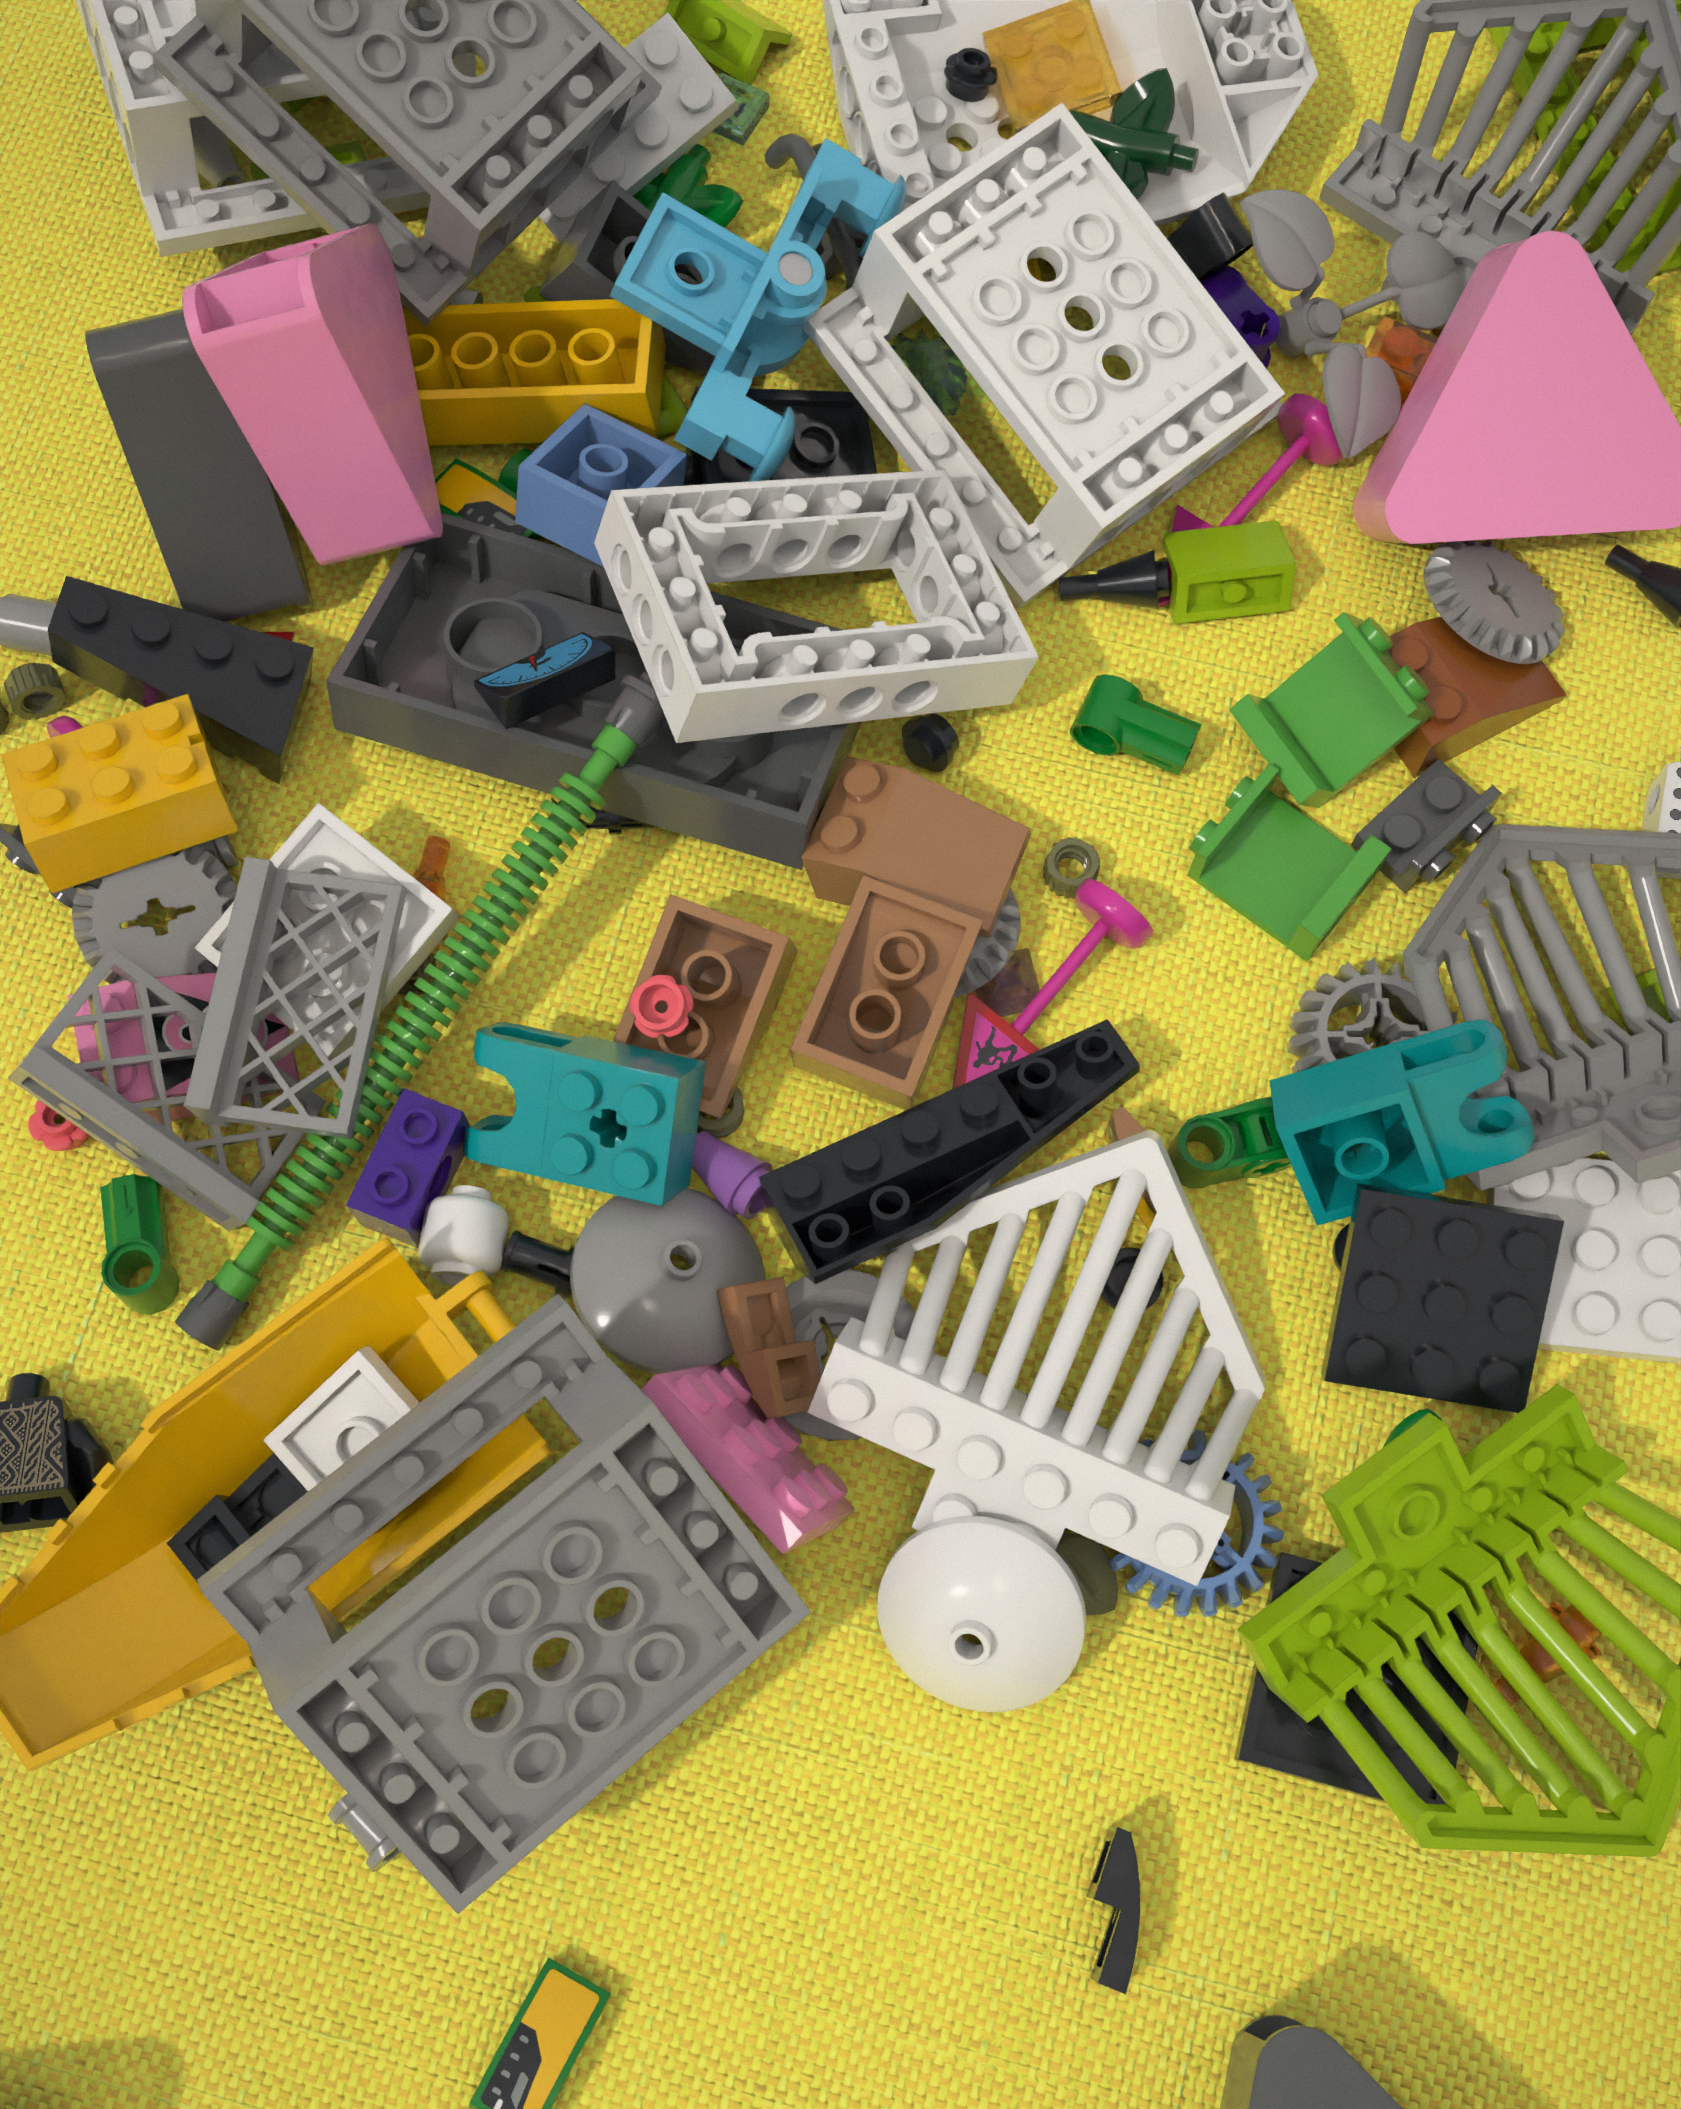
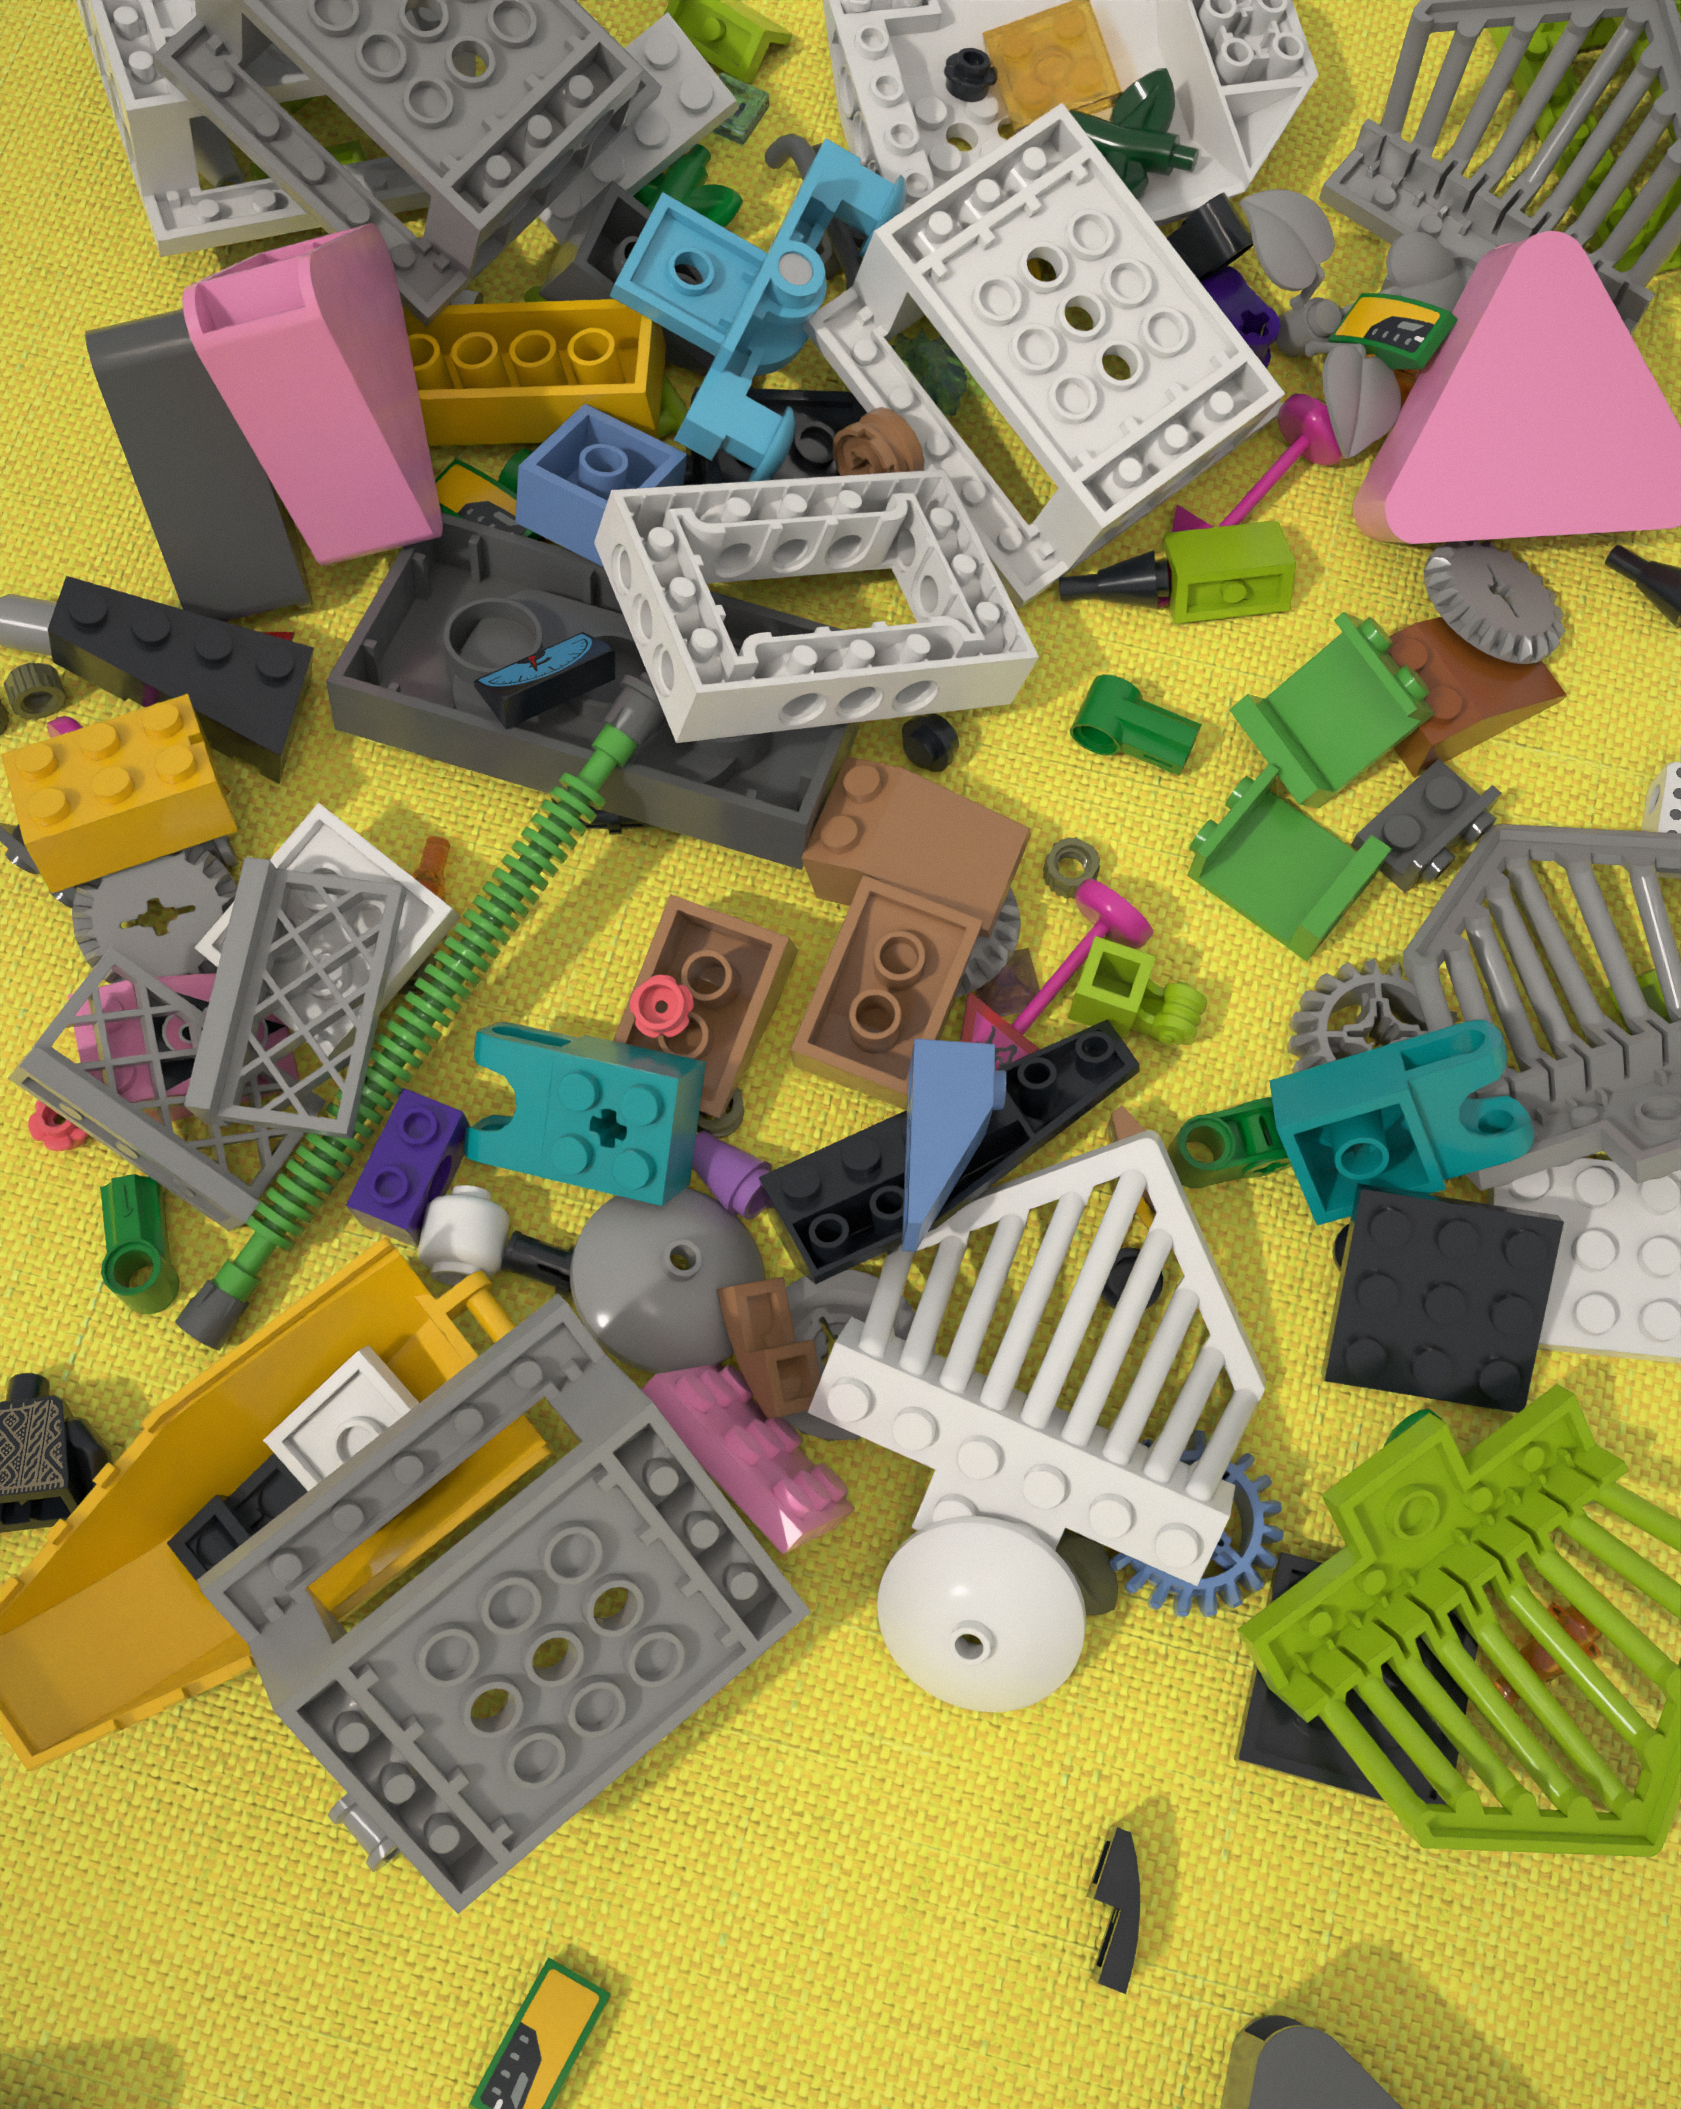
none -> medium nougat wheel [833,407,925,476]
none -> medium blue slope [902,1039,1006,1252]
none -> lime brick [1067,936,1207,1045]
none -> slope [1328,293,1458,370]

